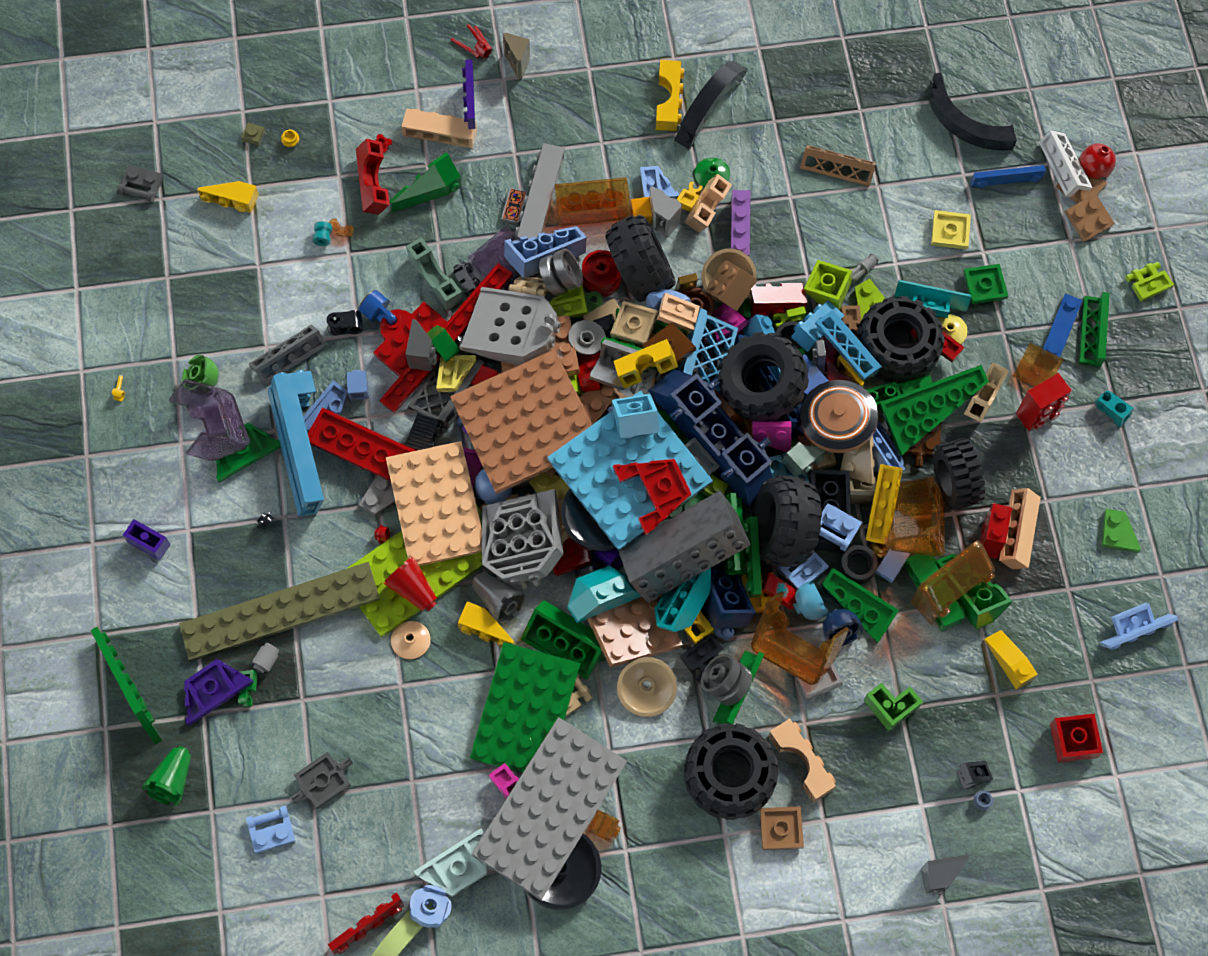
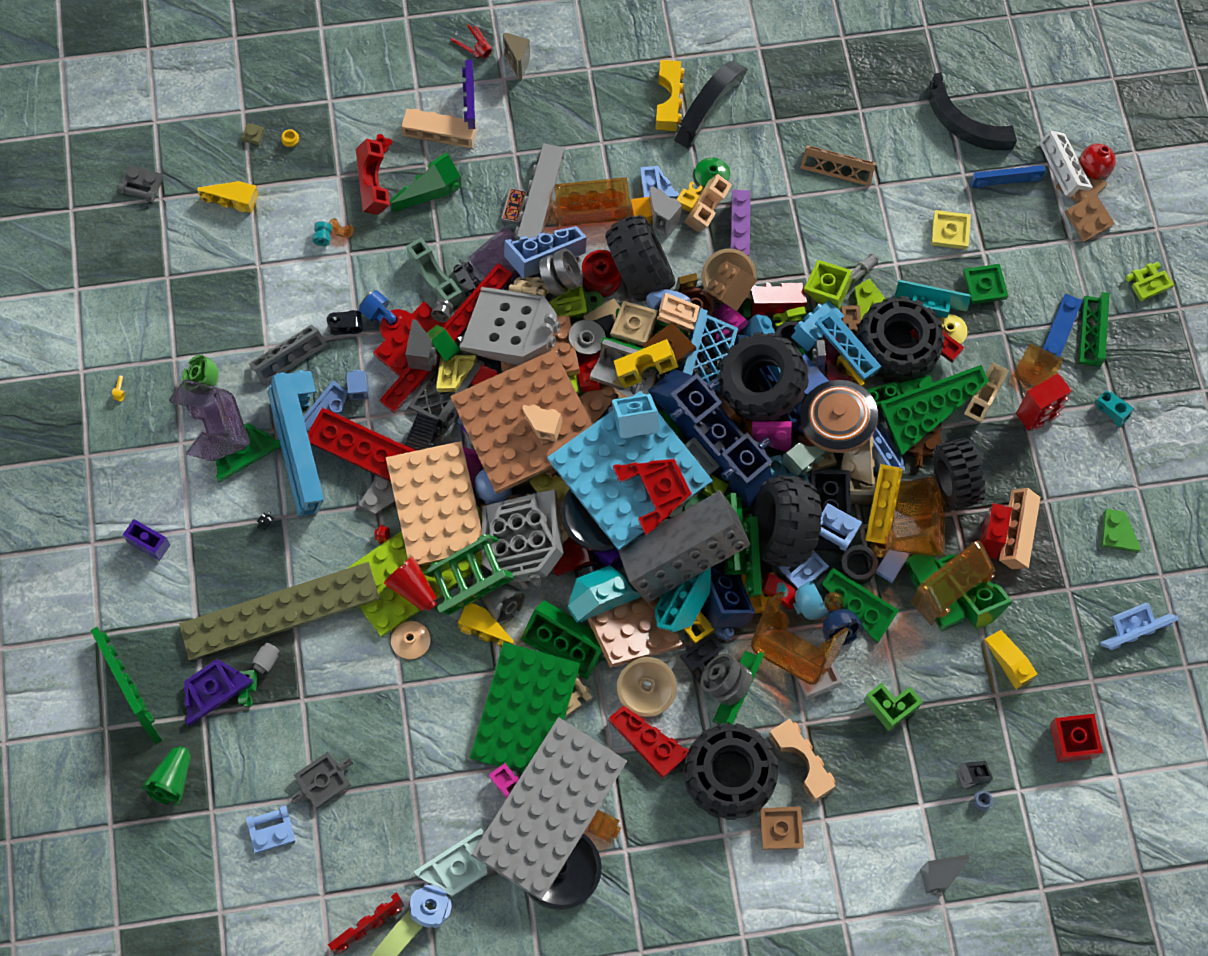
none -> green fence [423,534,514,616]
none -> dark grey wheel [431,299,453,322]
none -> light nougat slope [522,405,563,442]
none -> red wing [608,706,689,779]
none -> clear orange plate [824,592,844,611]

